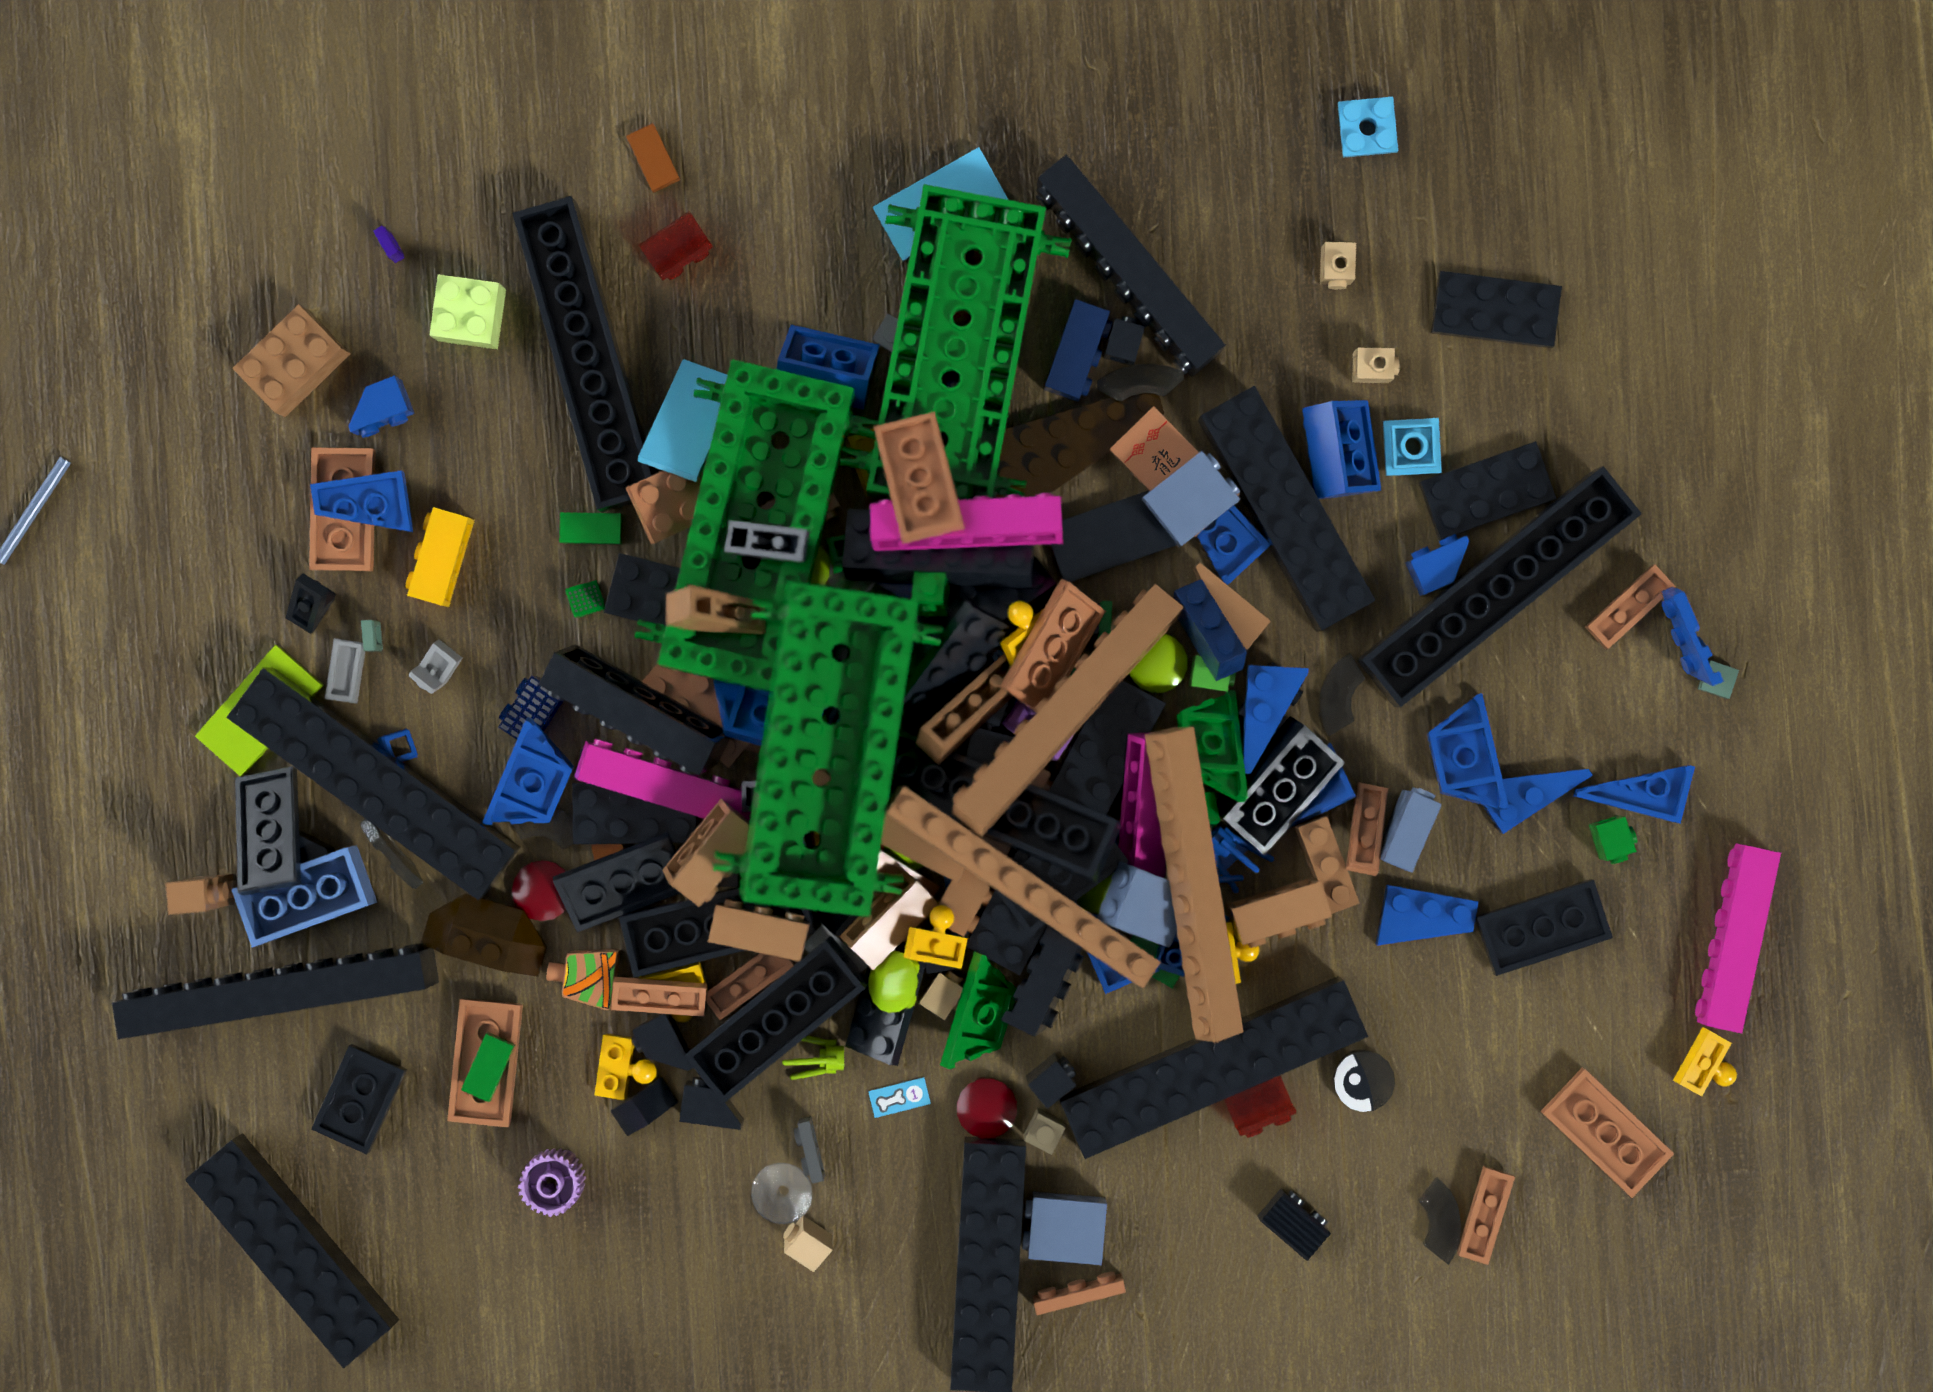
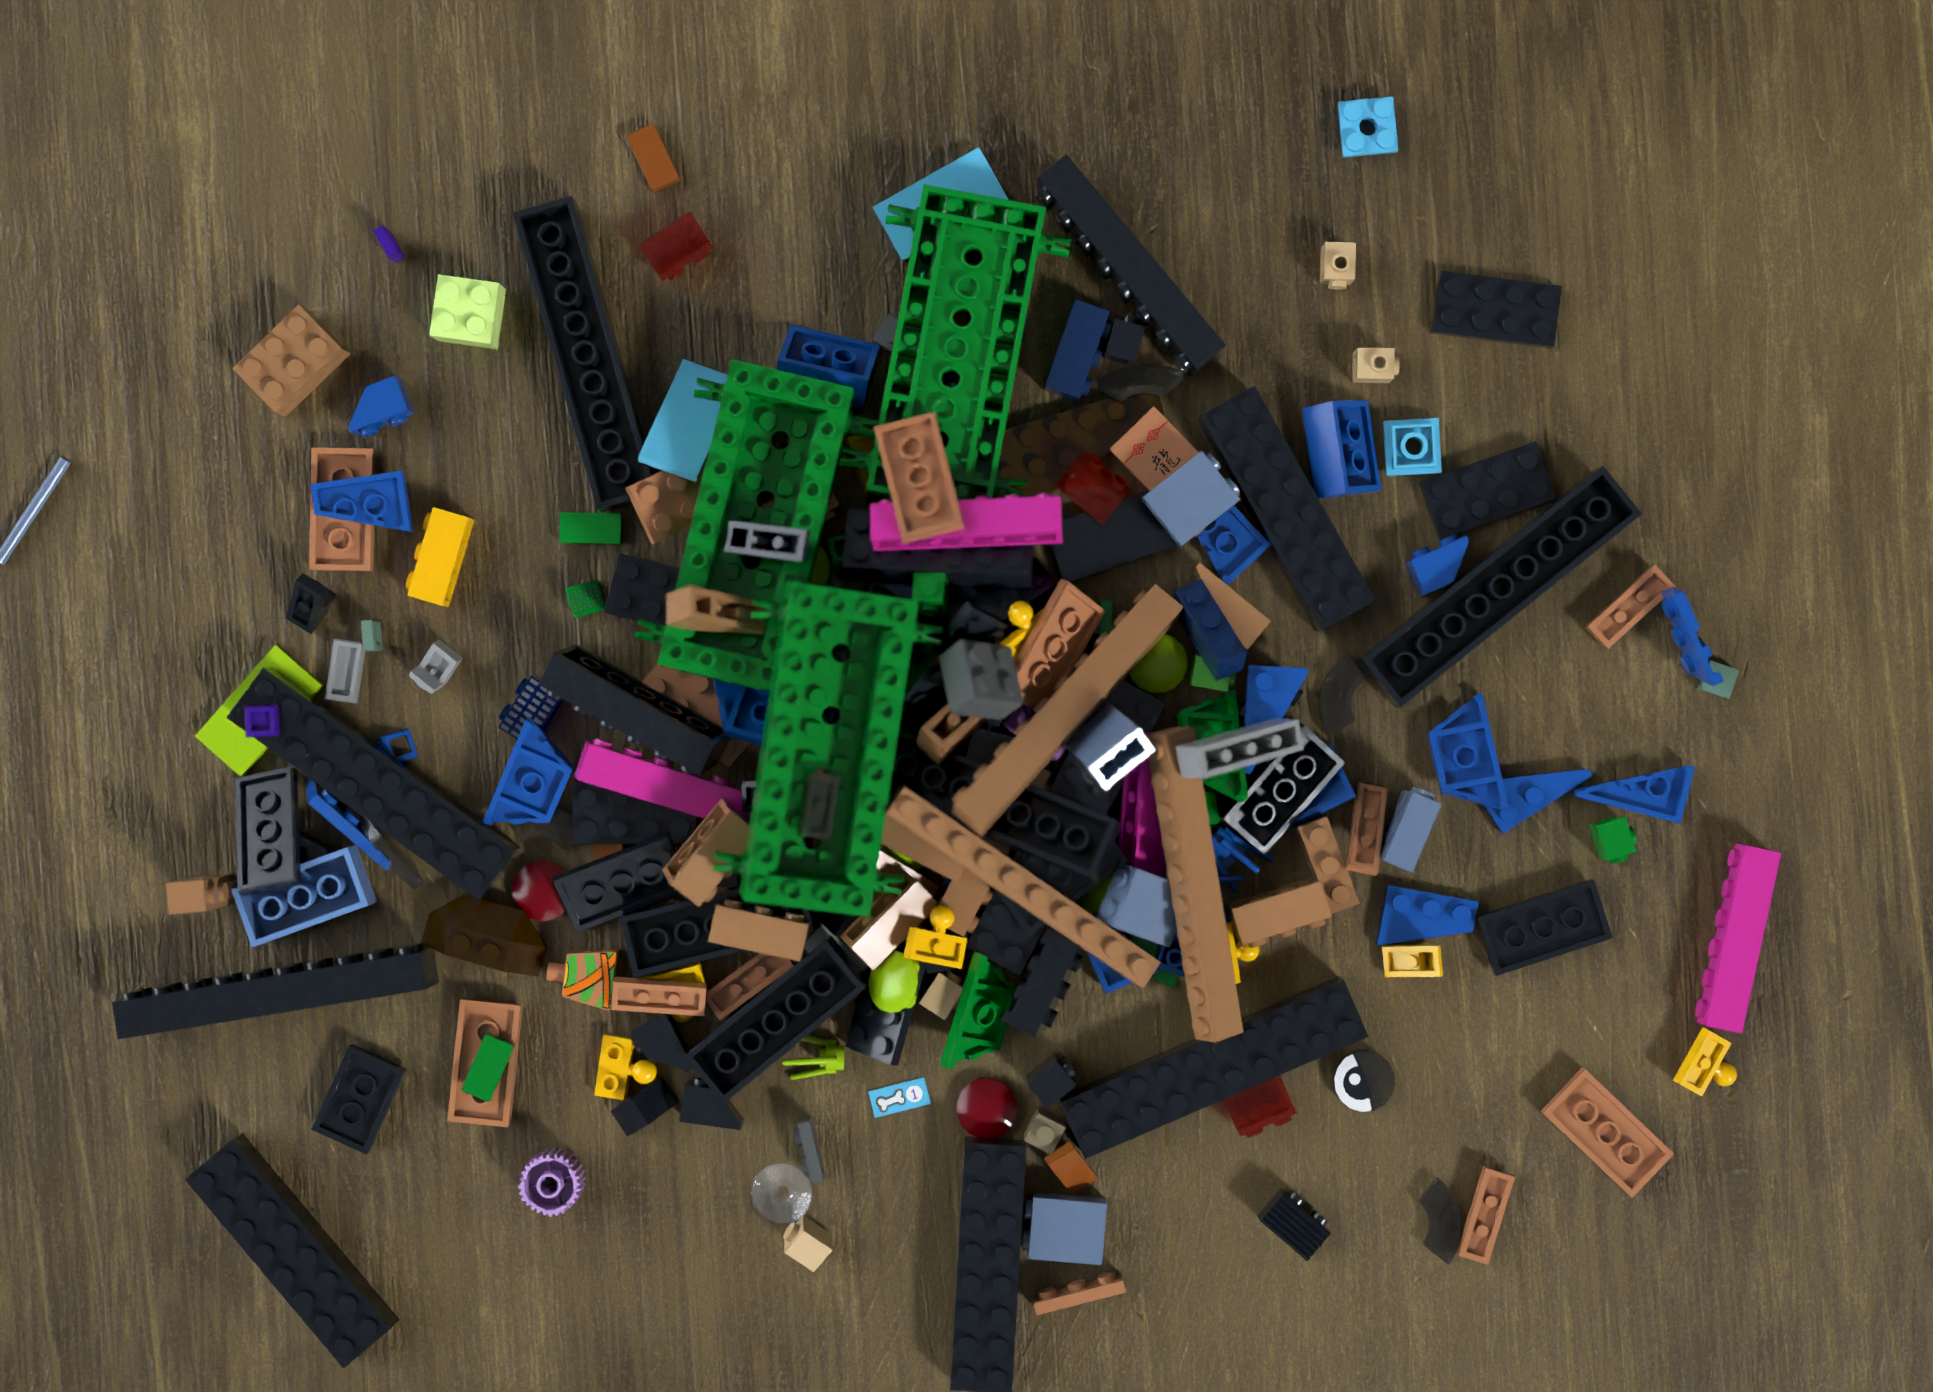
none -> dark purple tile [245,705,280,737]
none -> blue wing [305,778,395,871]
none -> clear smoke plate [797,772,840,839]
none -> dark grey brick [939,639,1024,720]
none -> dark orange tile [1045,1142,1098,1196]
none -> clear red bracket [1055,451,1132,525]
none -> sand blue brick [1064,703,1155,790]
none -> light grey brick [1176,718,1304,779]
none -> yellow slope [1382,942,1443,977]

